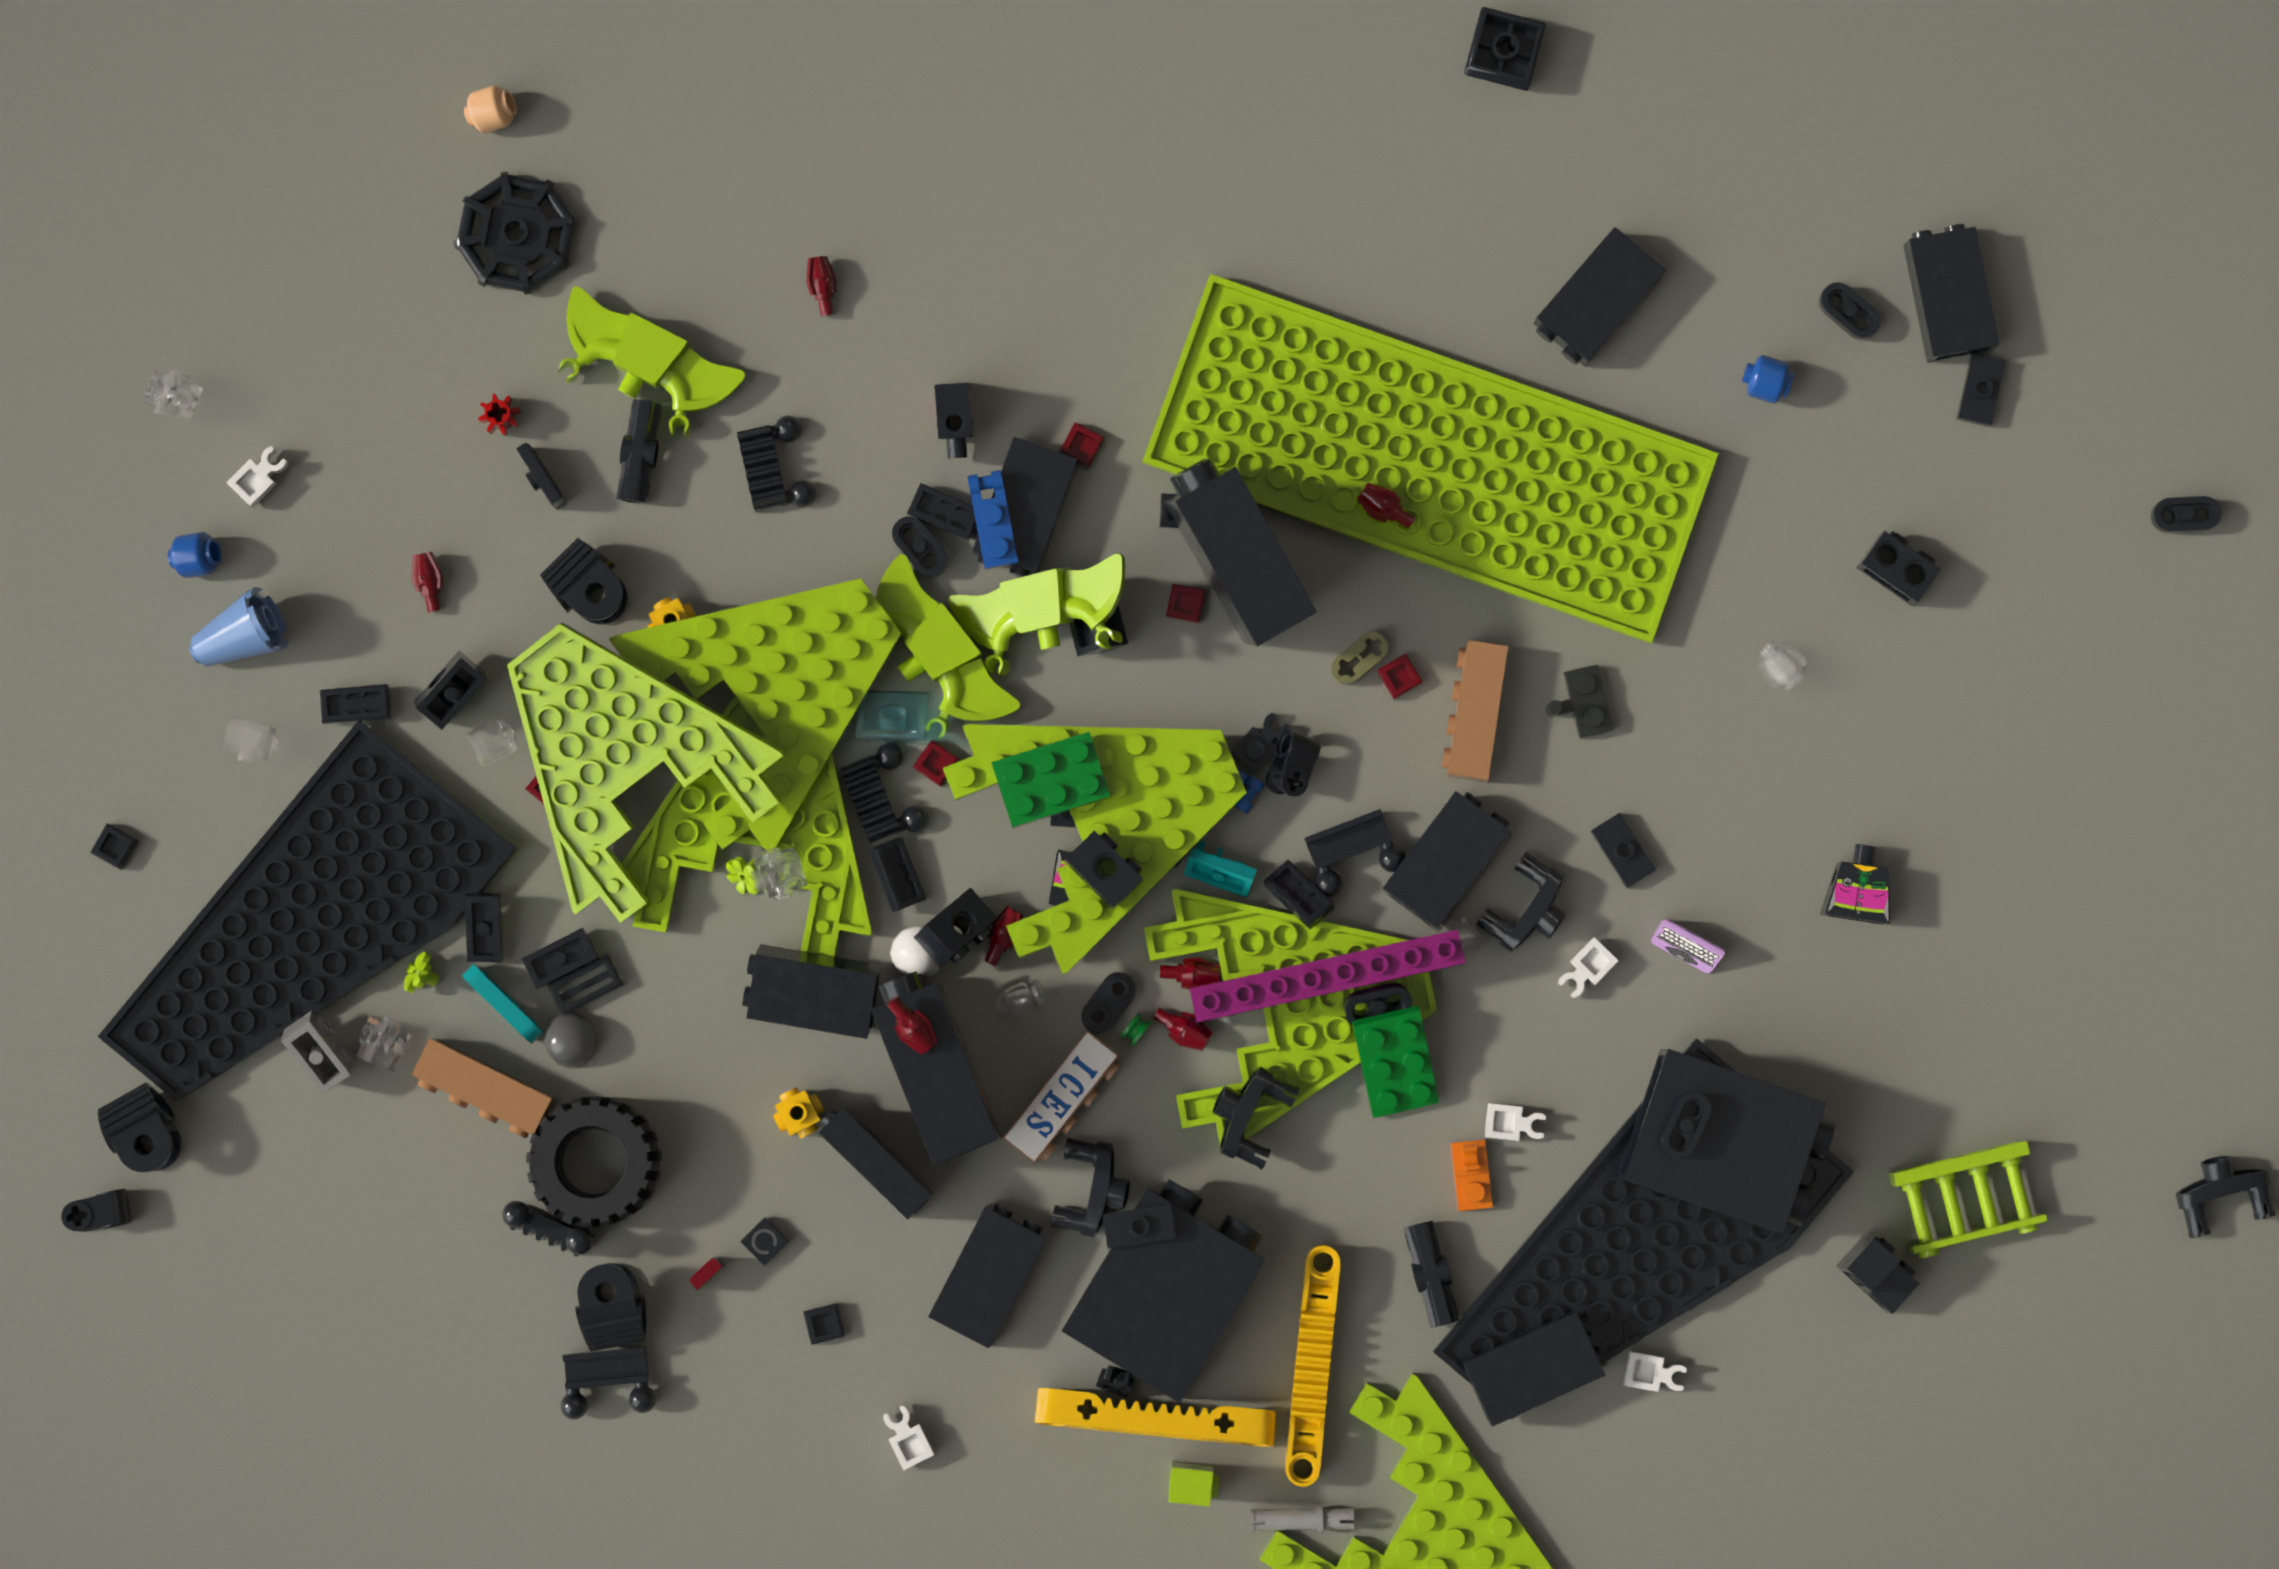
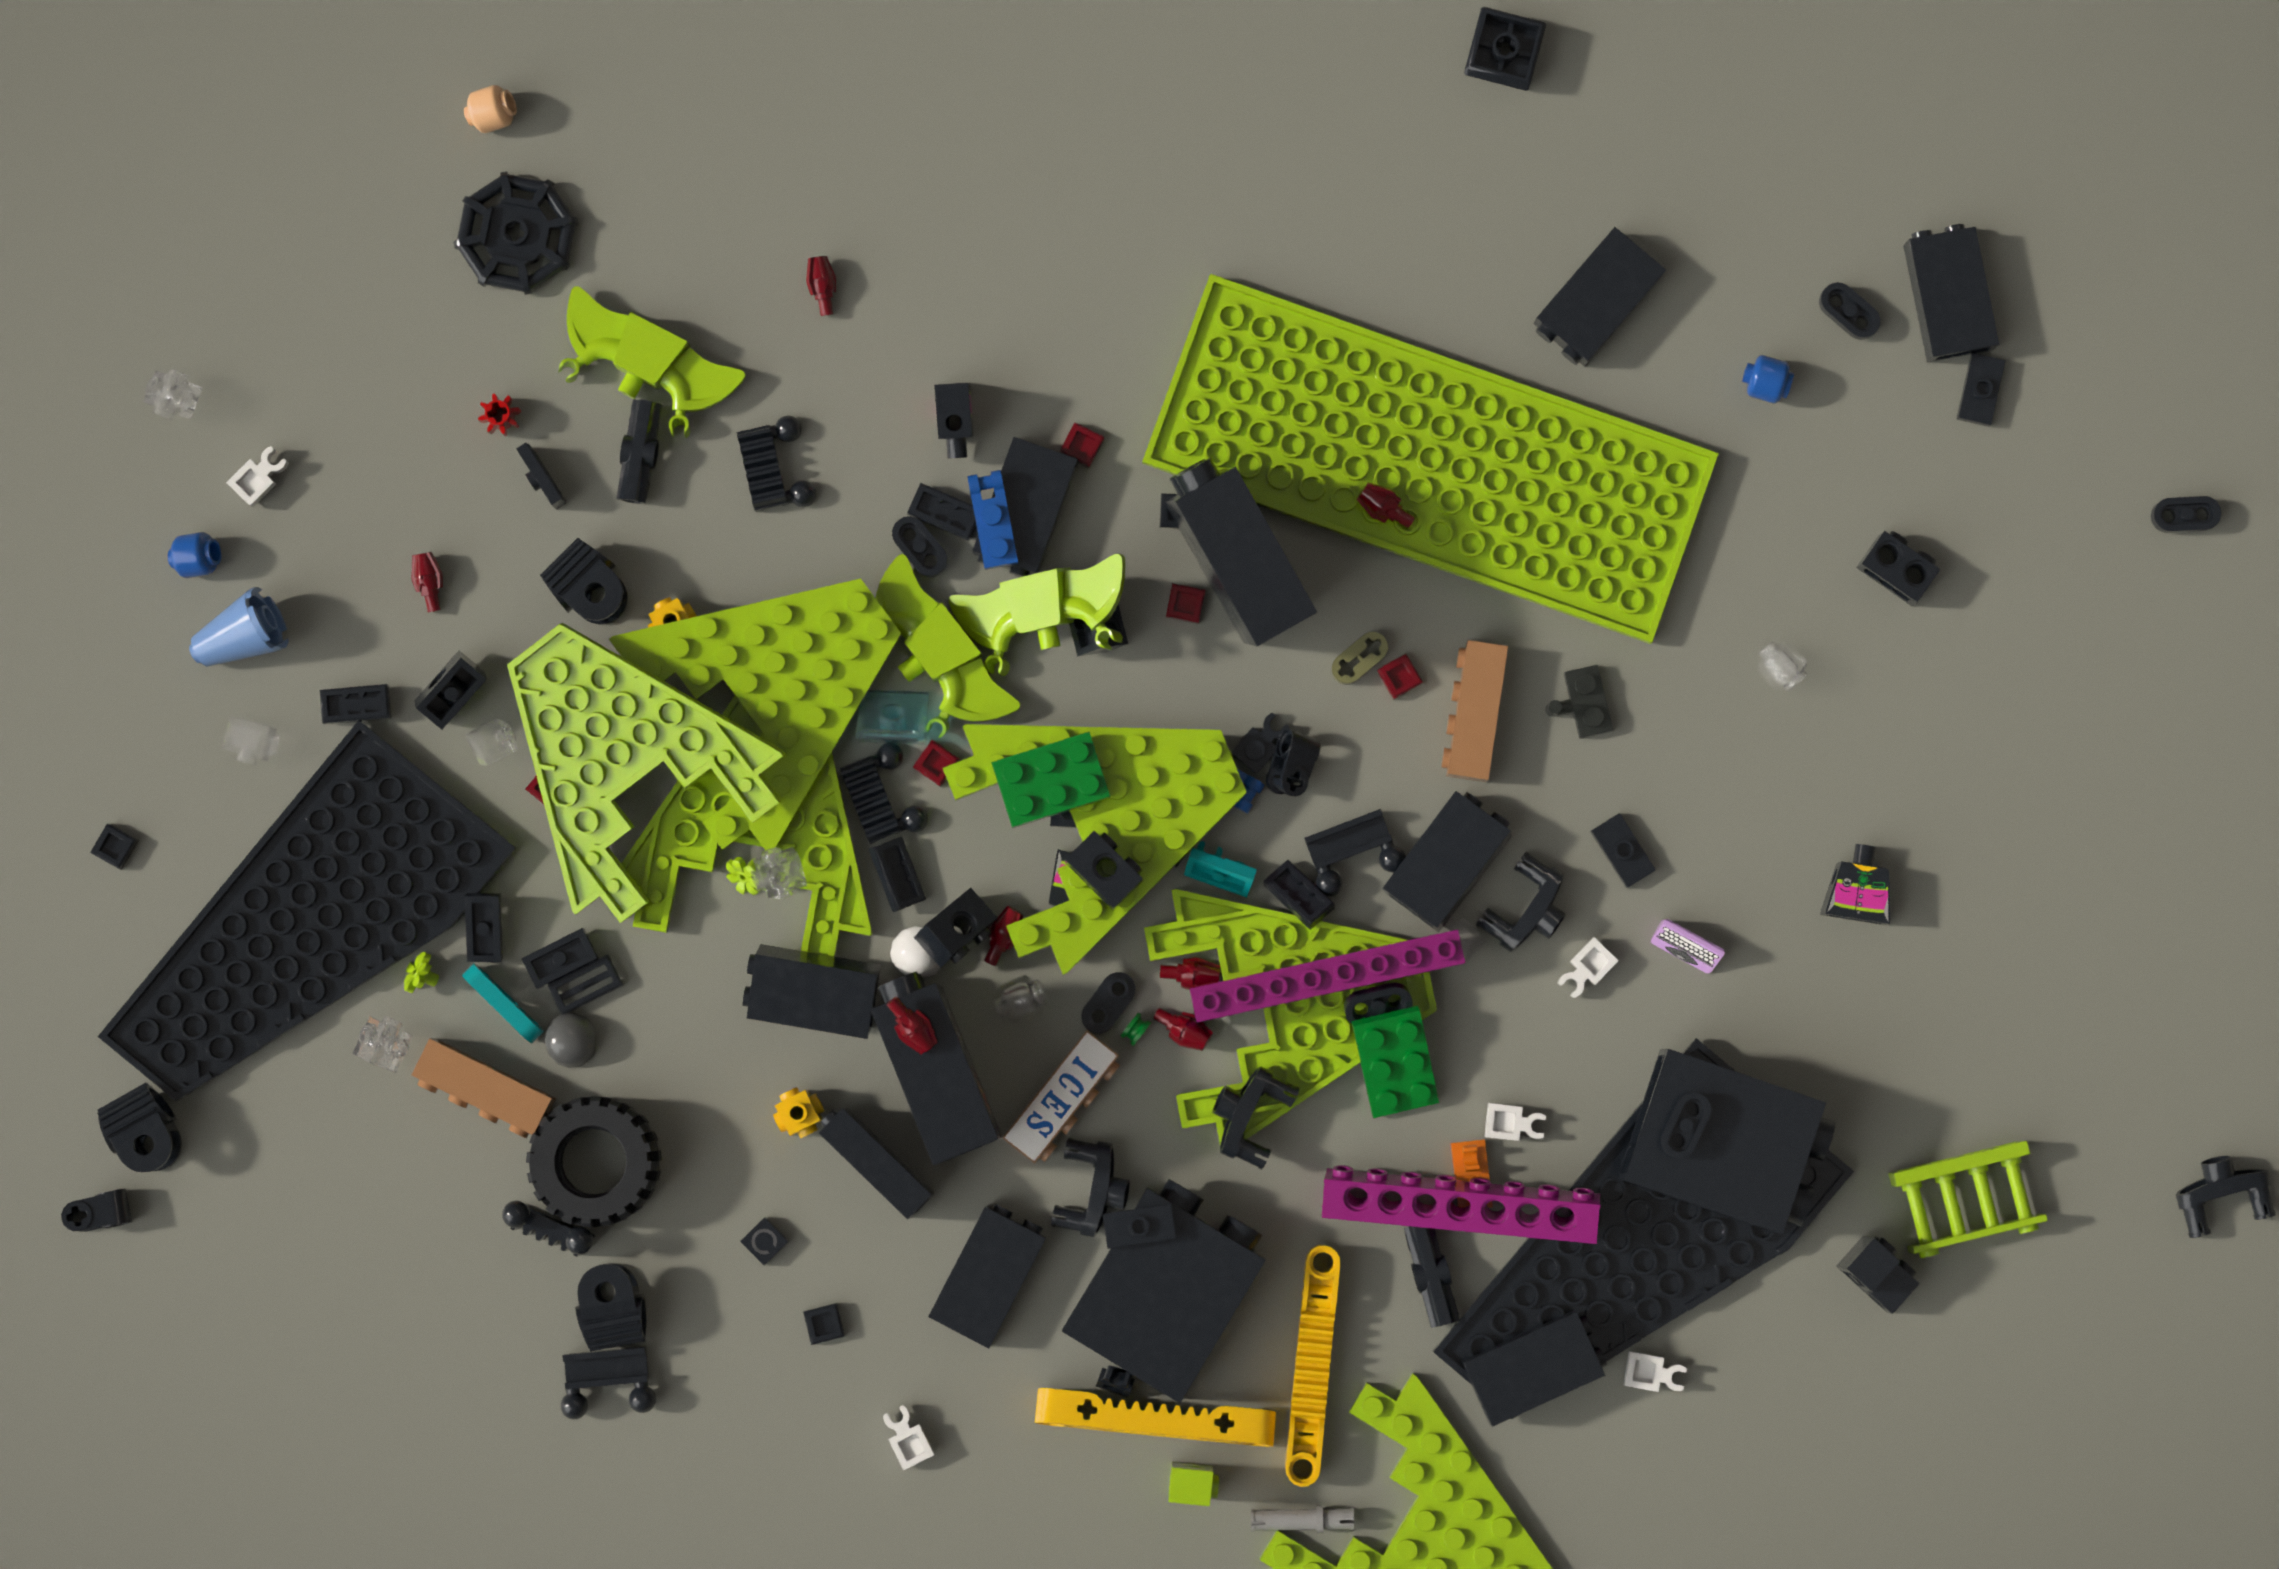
light grey brick [281,1010,354,1094] -> none
dark red tile [689,1257,725,1290] -> none
none -> magenta brick [1322,1165,1601,1244]

